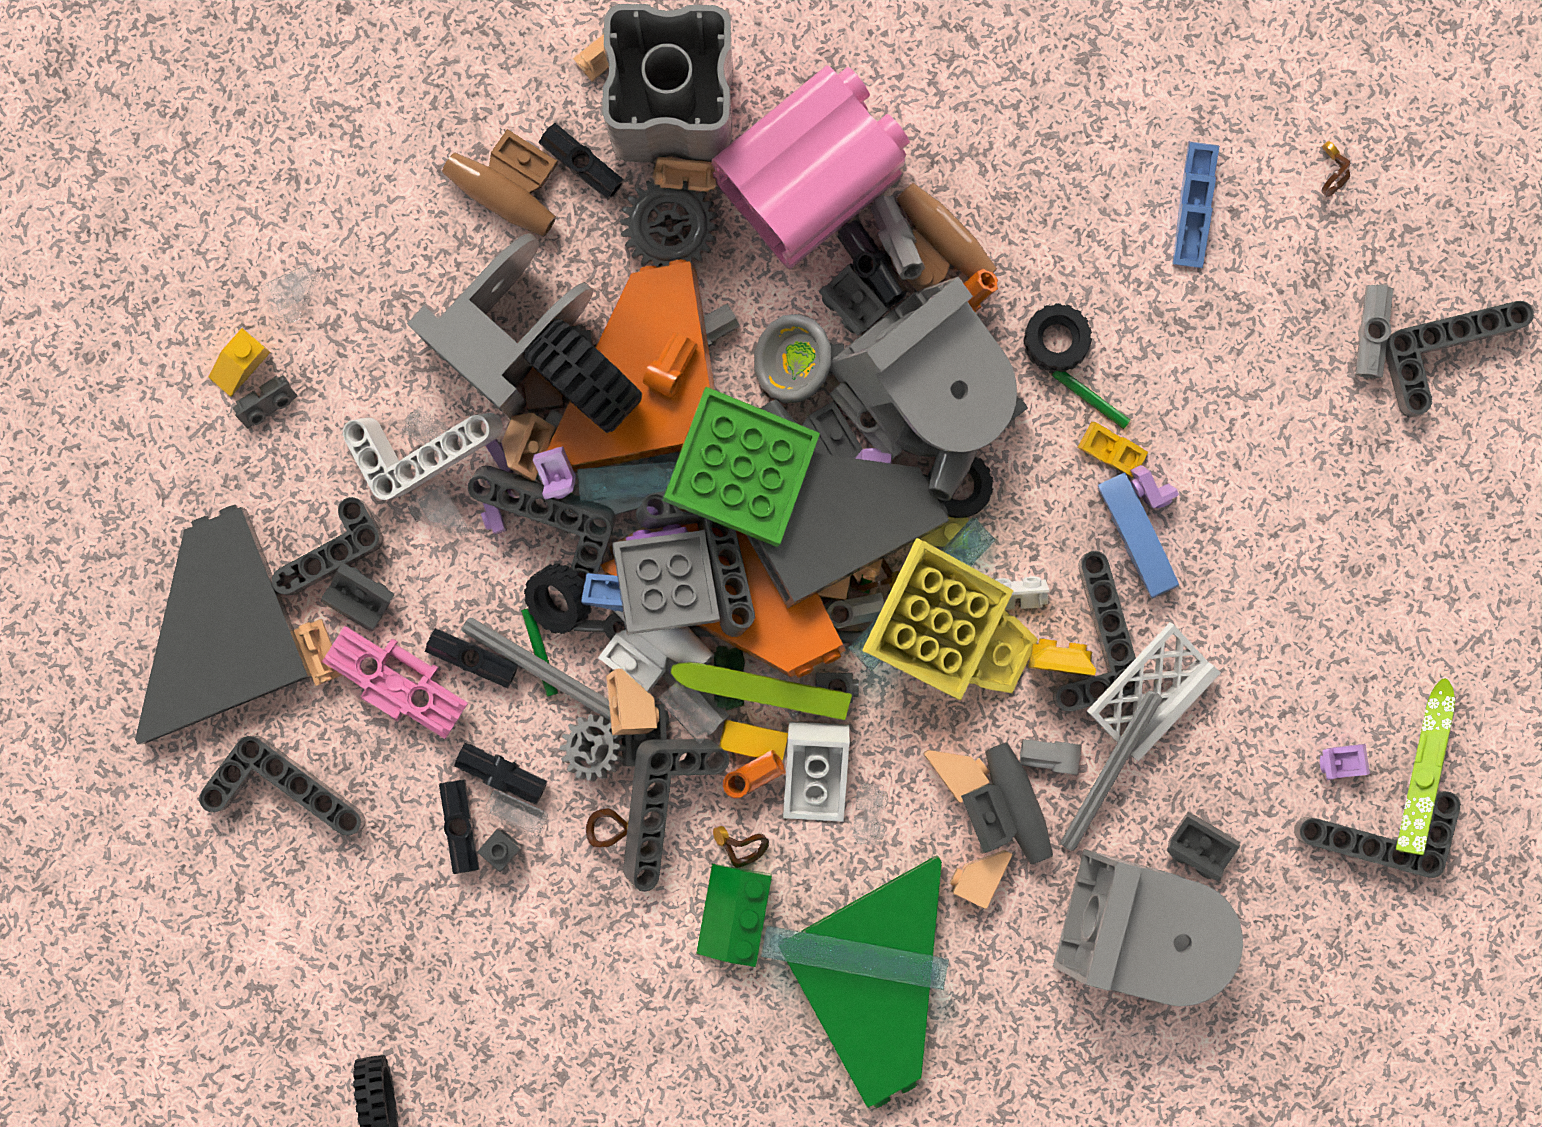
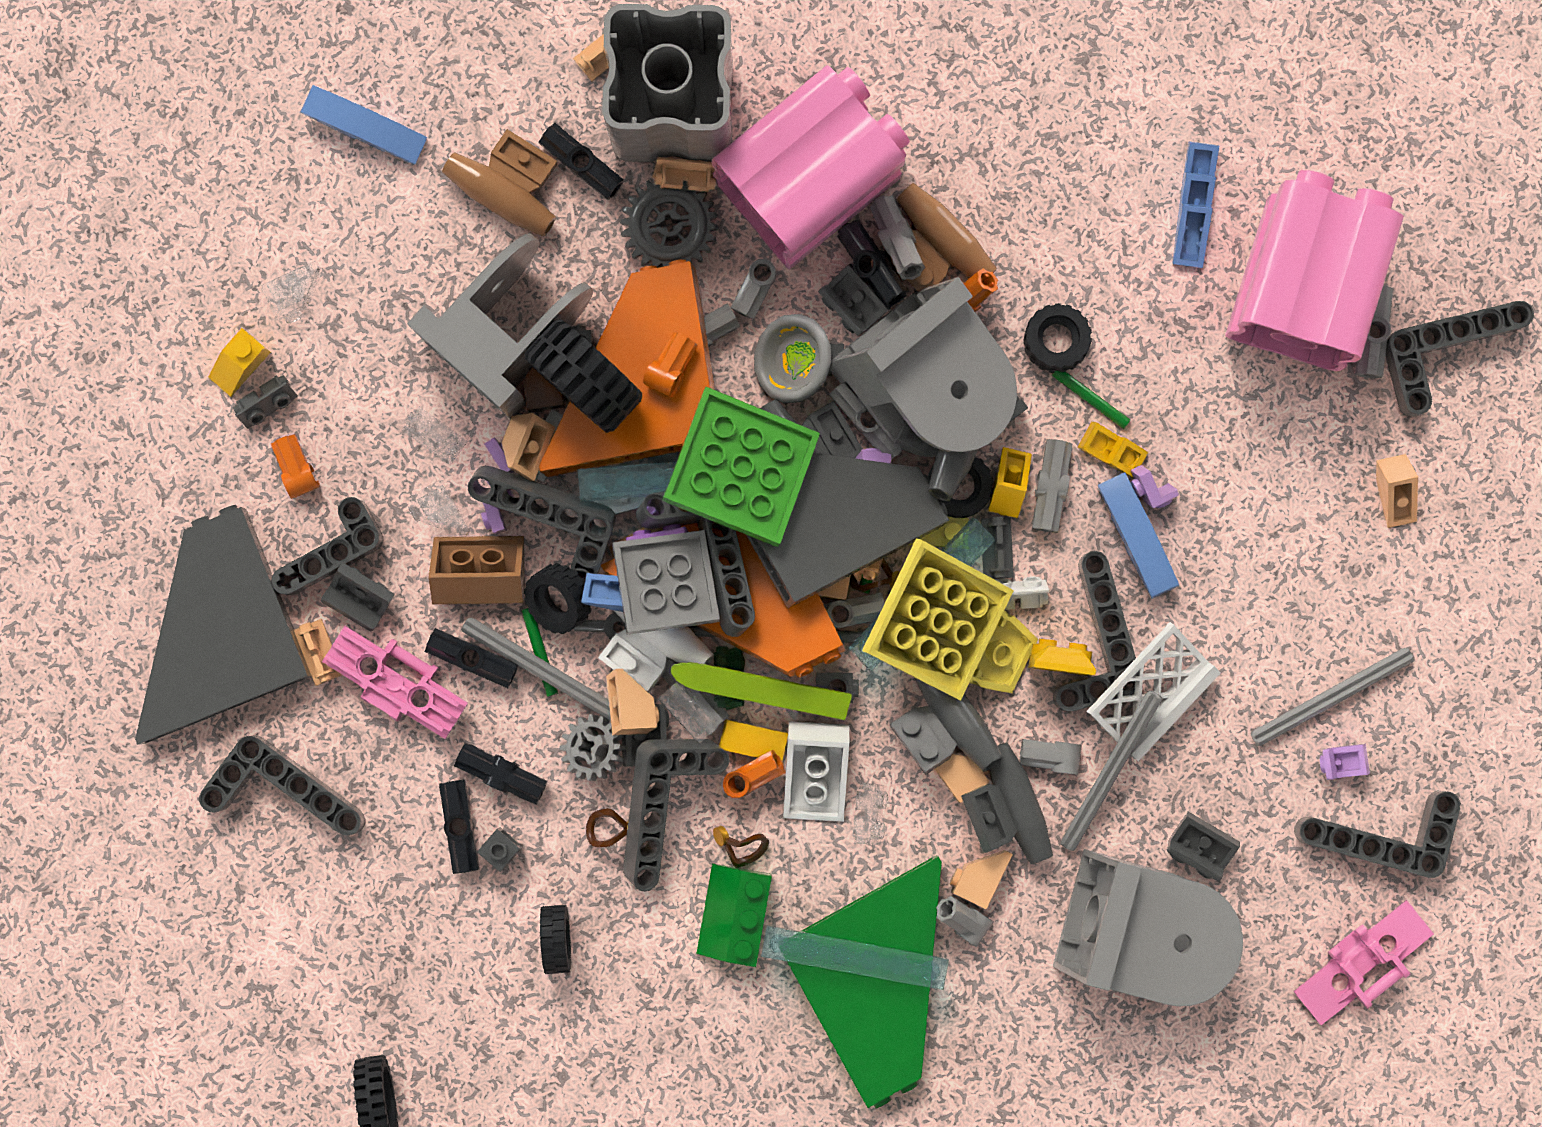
white beam [343,413,503,500] -> none
clear slope [484,790,548,839] -> none
lavender bracket [533,446,576,500] -> none
reddish brown piece [1321,141,1350,197] -> none
lime piece [1396,678,1455,856] -> none
none -> orange piece [271,434,320,499]
none -> medium blue slope [300,85,427,165]
none -> medium nougat slope [428,536,525,605]
none -> black tyre [540,905,571,974]
none -> light grey piece [731,259,776,320]
none -> dark grey plate [890,678,1003,775]
none -> light grey piece [936,896,994,947]
none -> dark grey hinge [981,517,1014,578]
none -> yellow slope [988,447,1032,518]
none -> light grey piece [1032,439,1073,533]
none -> bright pink brick [1225,170,1404,371]
none -> light grey axle [1251,648,1414,746]
none -> bright pink piece [1293,900,1434,1025]
none -> light nougat slope [1376,454,1418,528]

